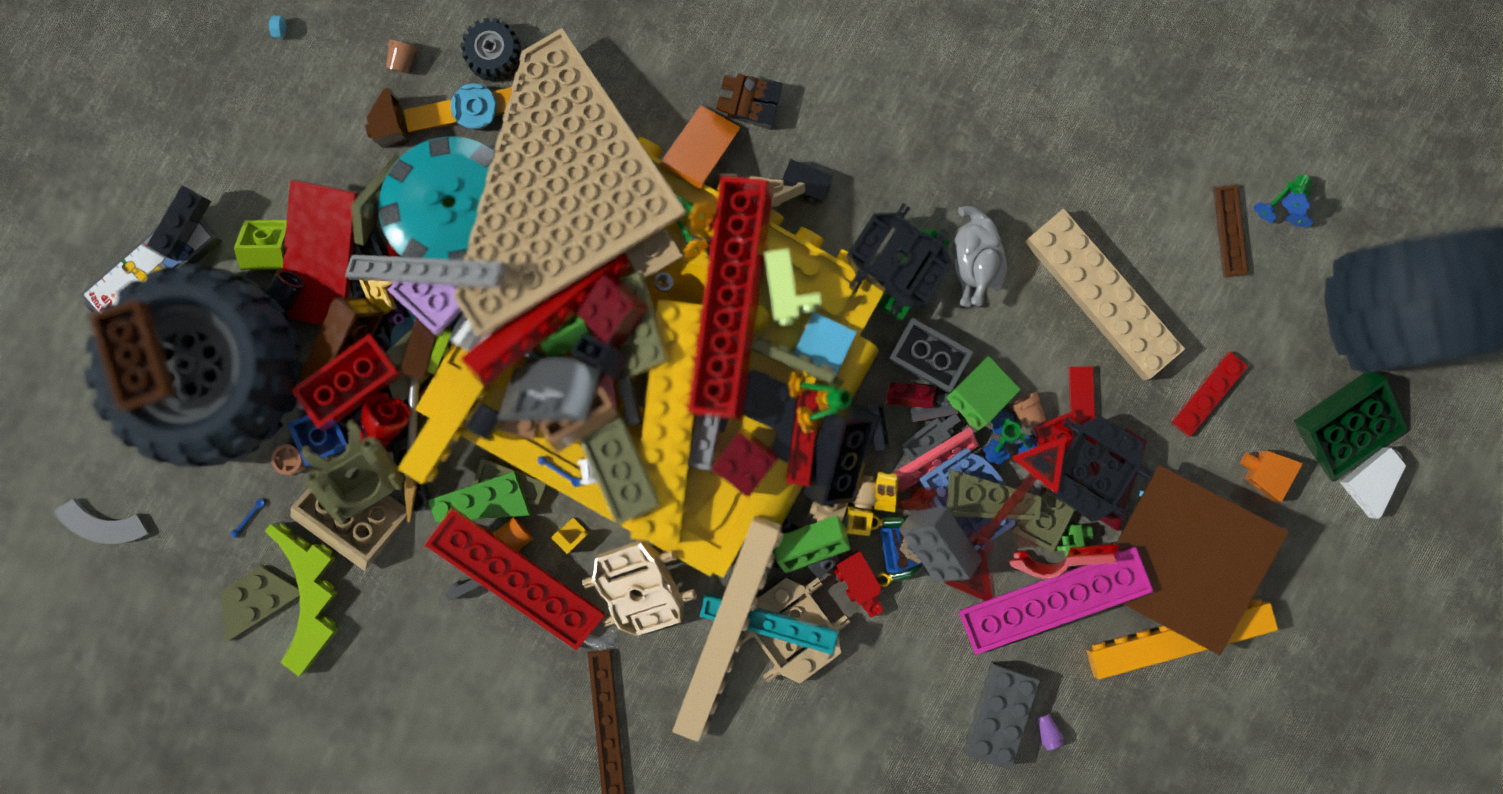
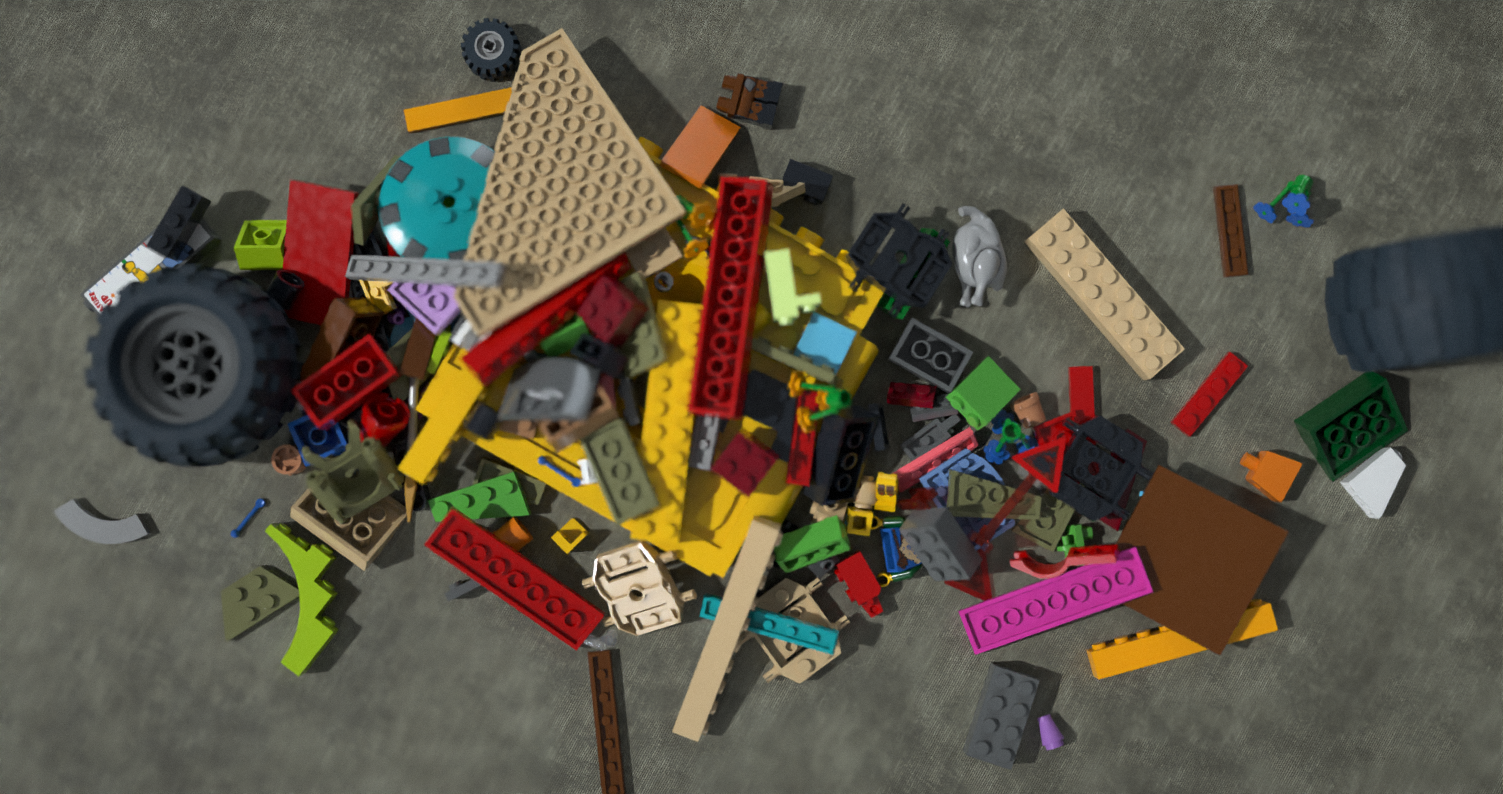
reddish brown brick [88,300,177,411] -> none
medium azure tile [269,16,287,39] -> none
reddish brown slope [365,88,409,148] -> none
nougat piece [386,39,418,74] -> none
medium azure tile [450,83,498,130] -> none

